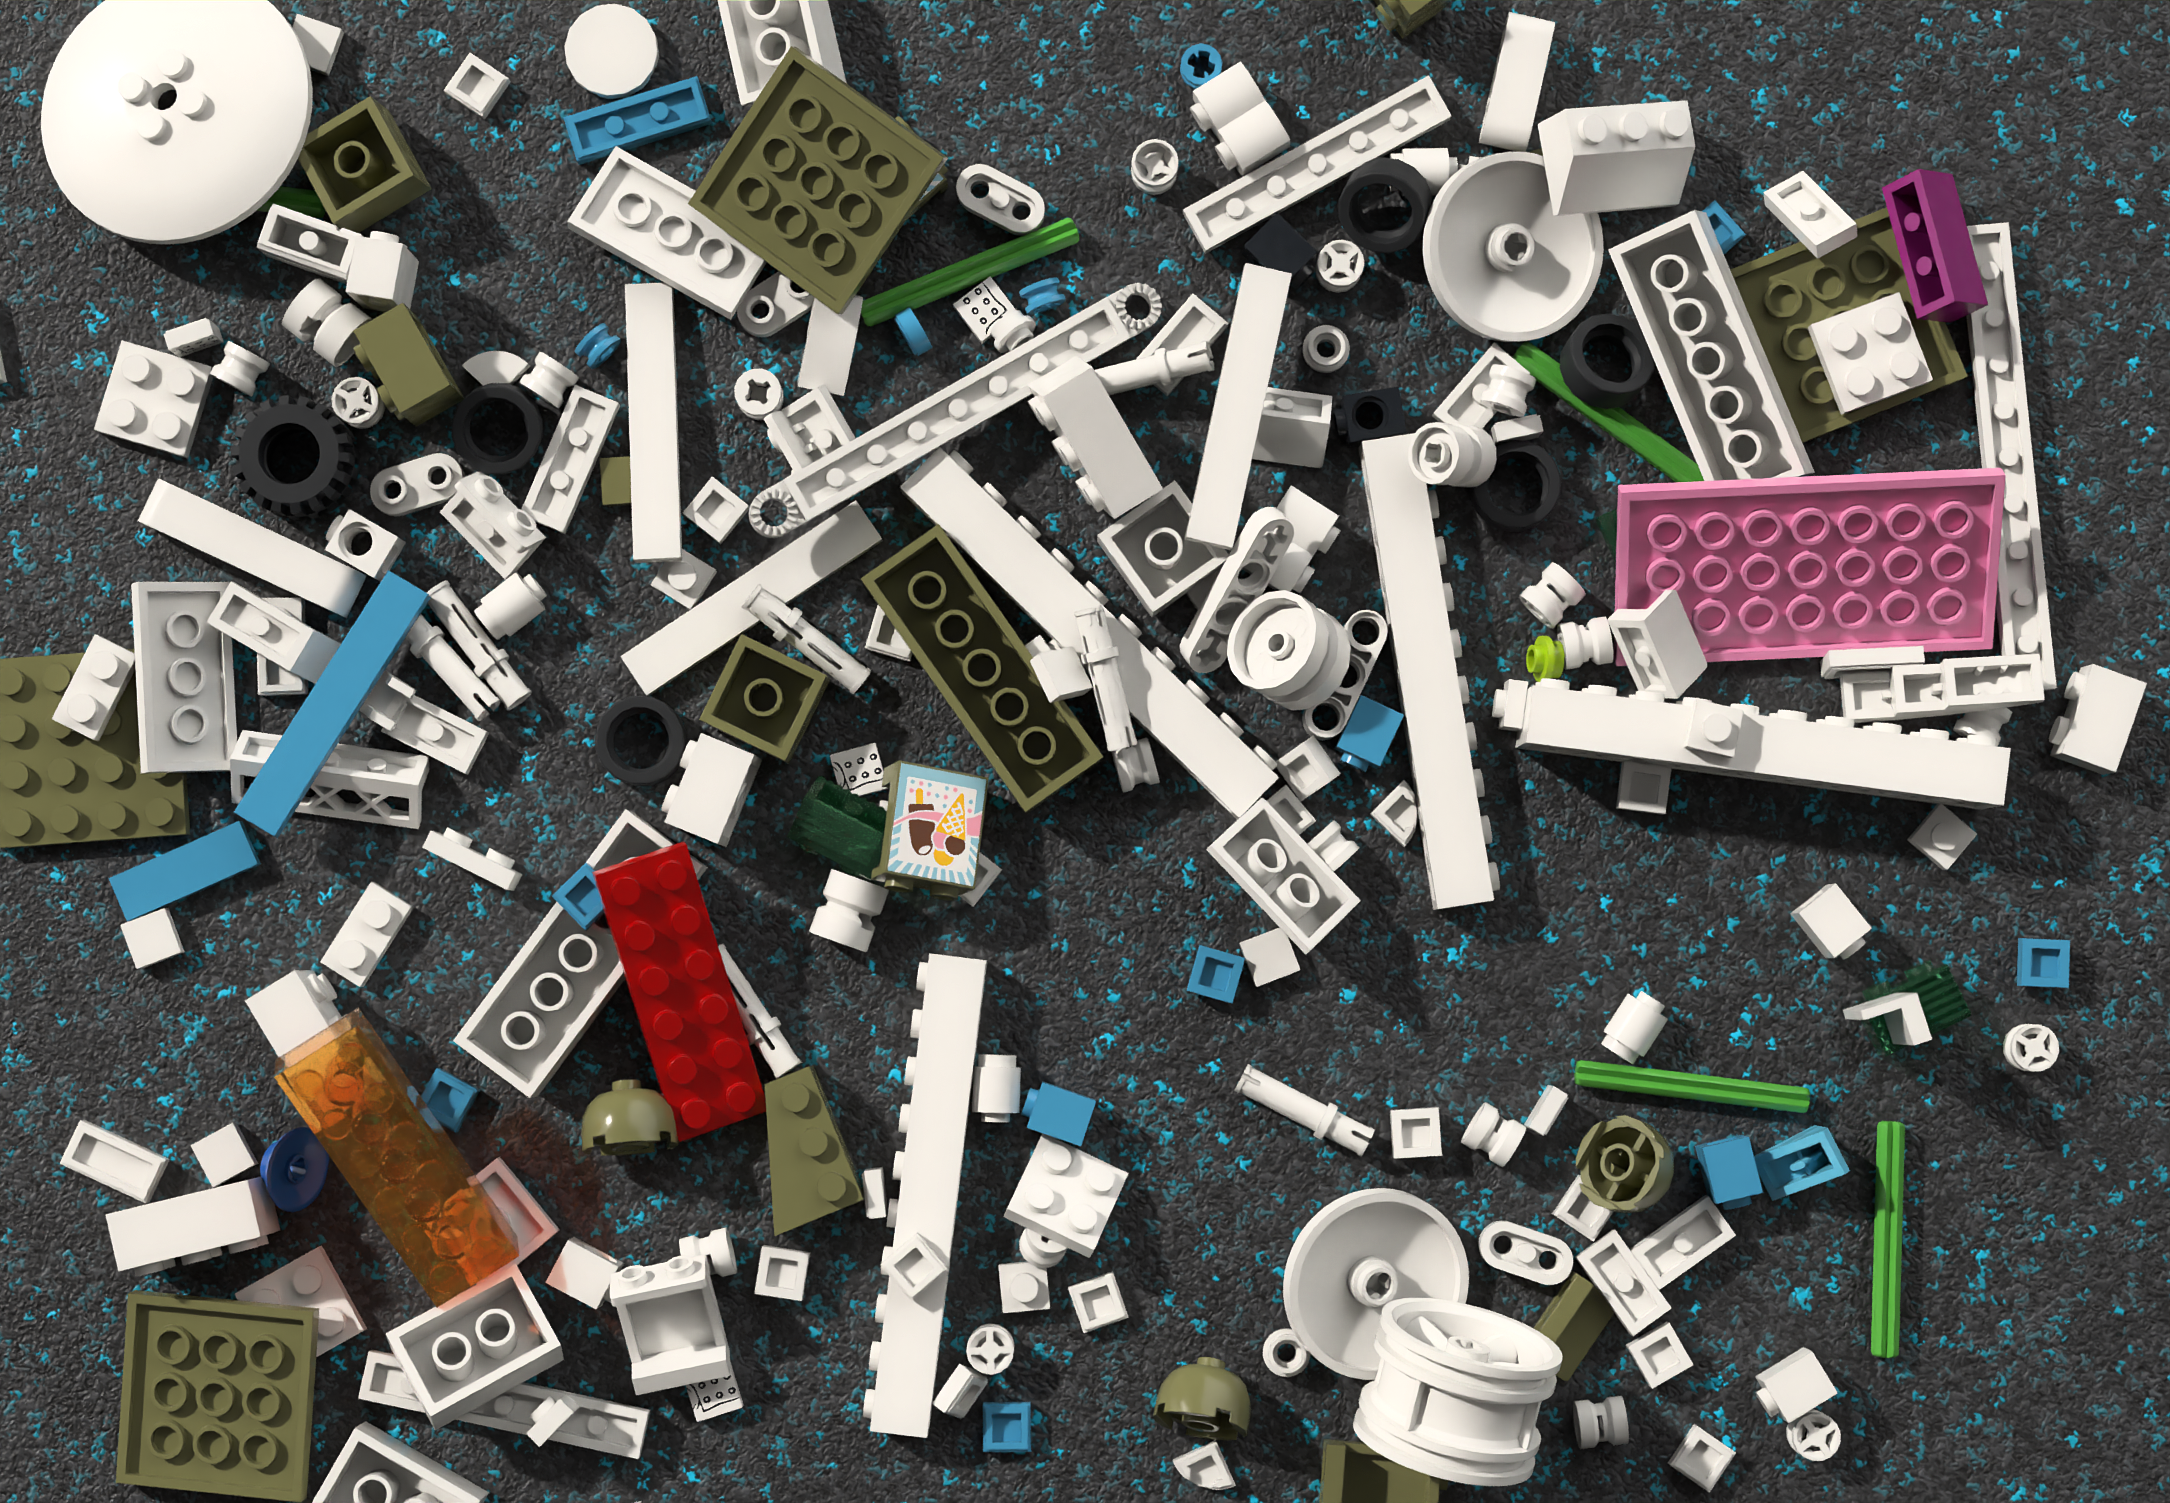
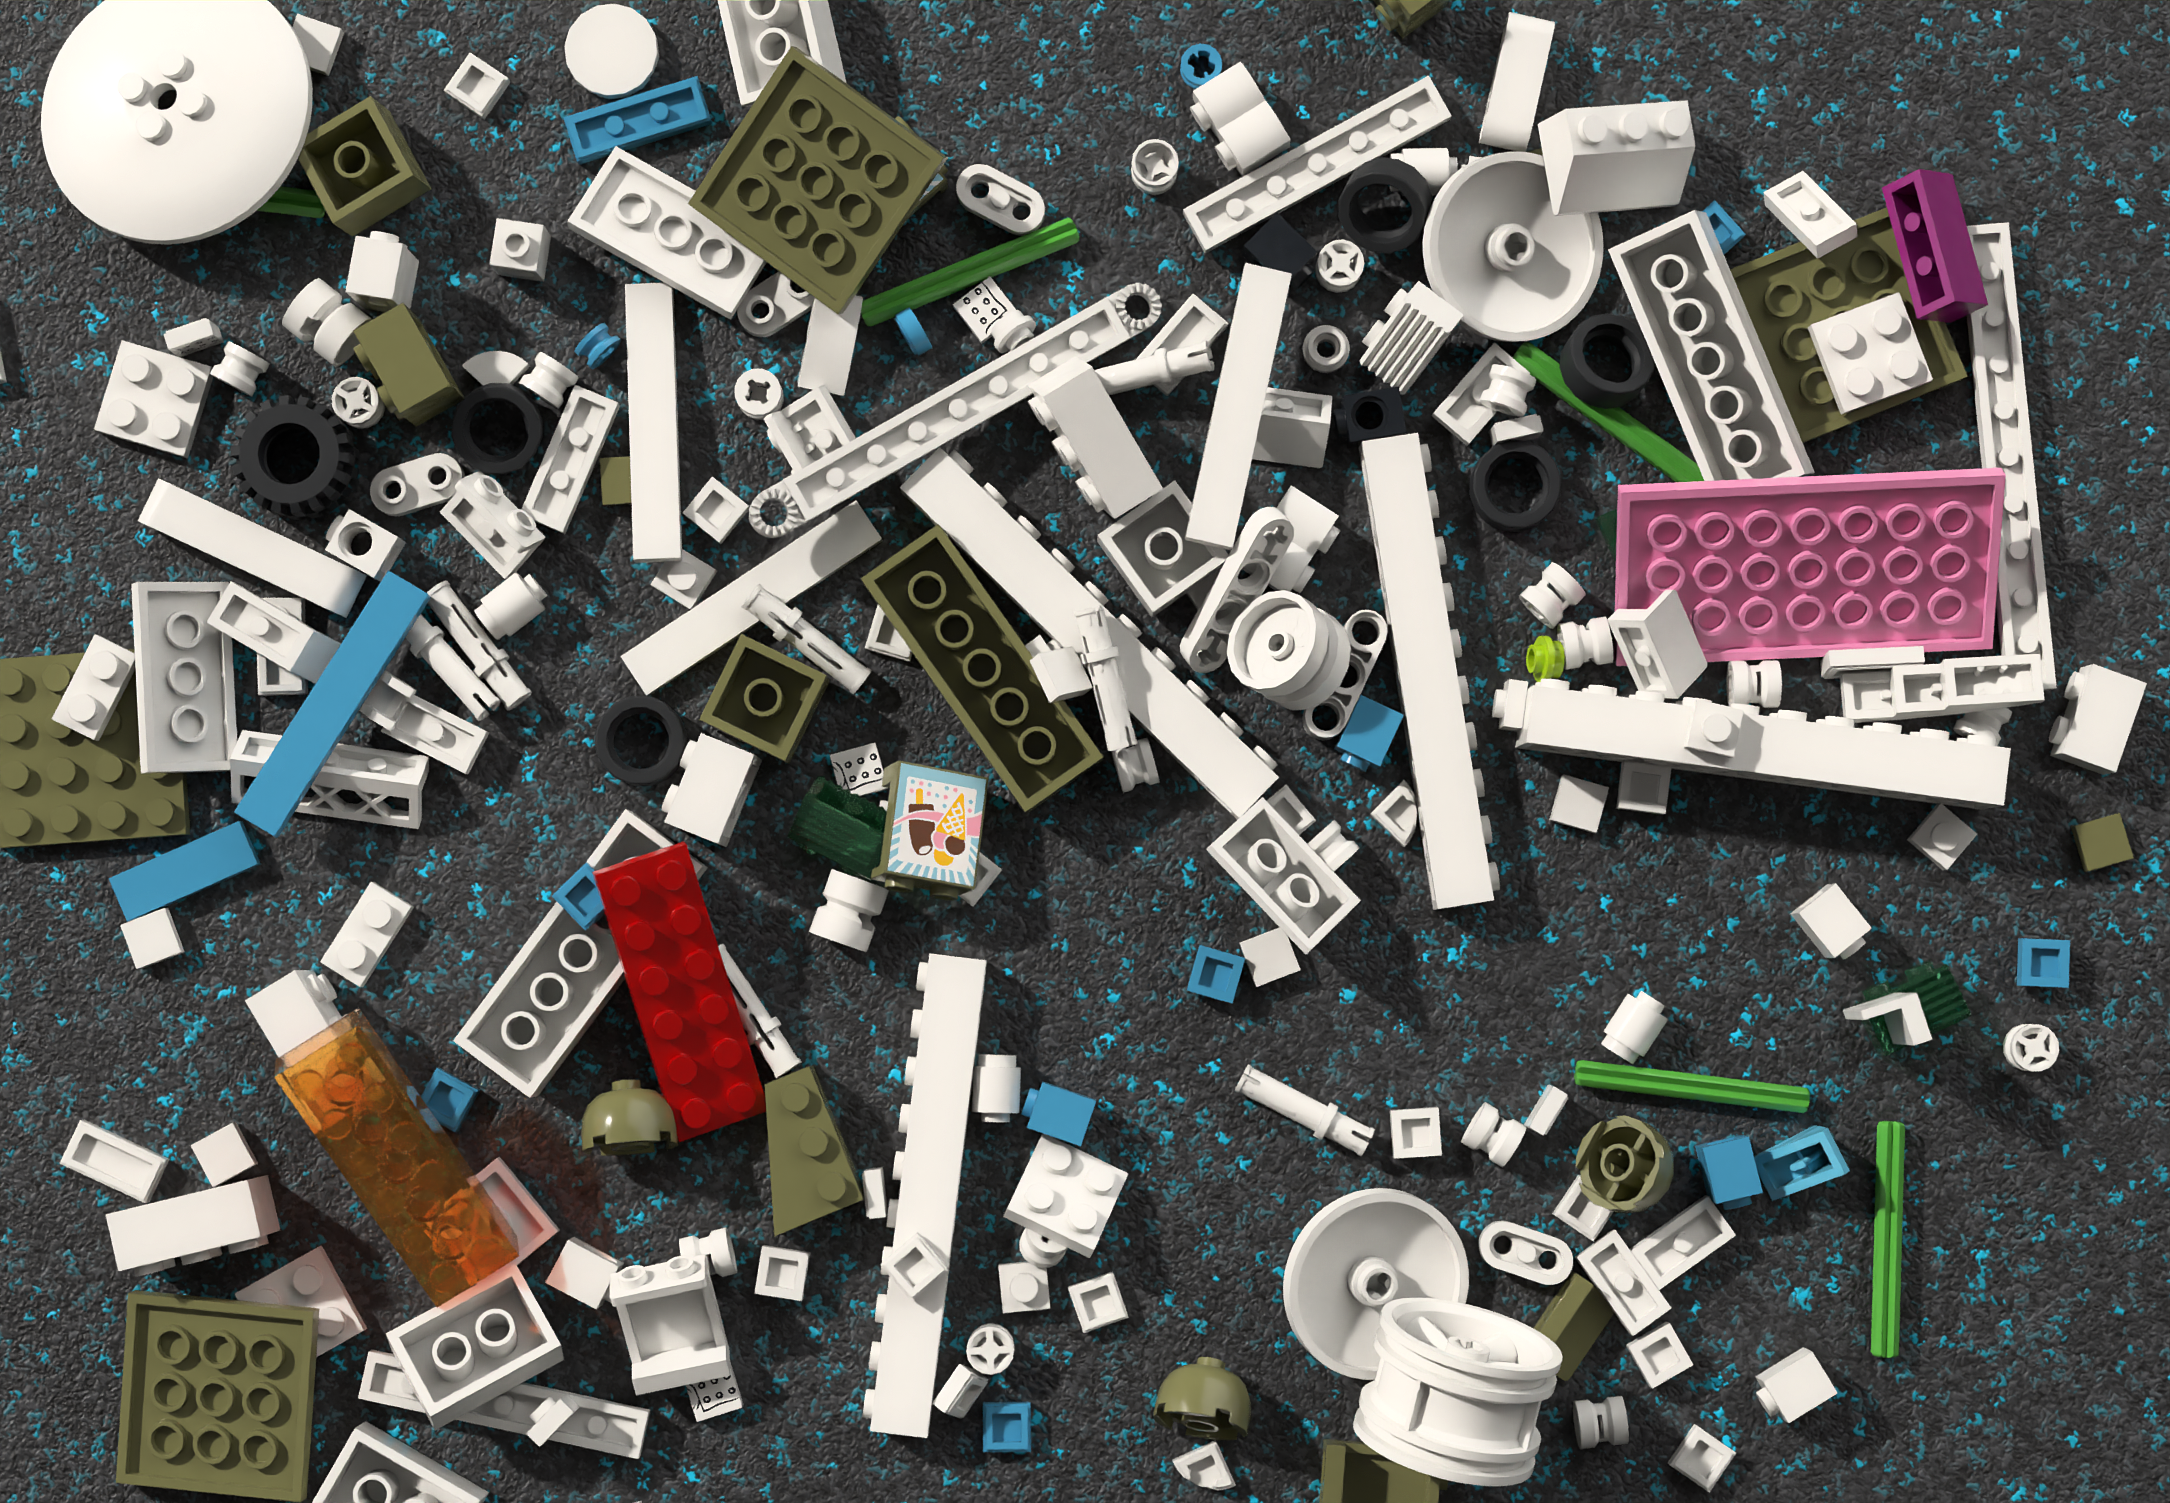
white brick [257,204,364,284] -> none
blue piece [260,1127,329,1212] -> none
white plate [422,827,522,891] -> none
dark azure bush [1019,277,1066,315] -> none
white plate [1263,1328,1310,1377] -> none
white plate [1276,735,1341,801] -> none
white wheel [1408,422,1497,487] -> none
white wheel [1786,1409,1841,1461] -> none
none -> white brick [489,218,551,282]
none -> white brick [1360,281,1464,395]
none -> white tile [1549,775,1609,833]
none -> white wheel [1726,660,1782,708]
none -> olive tile [2071,813,2134,872]

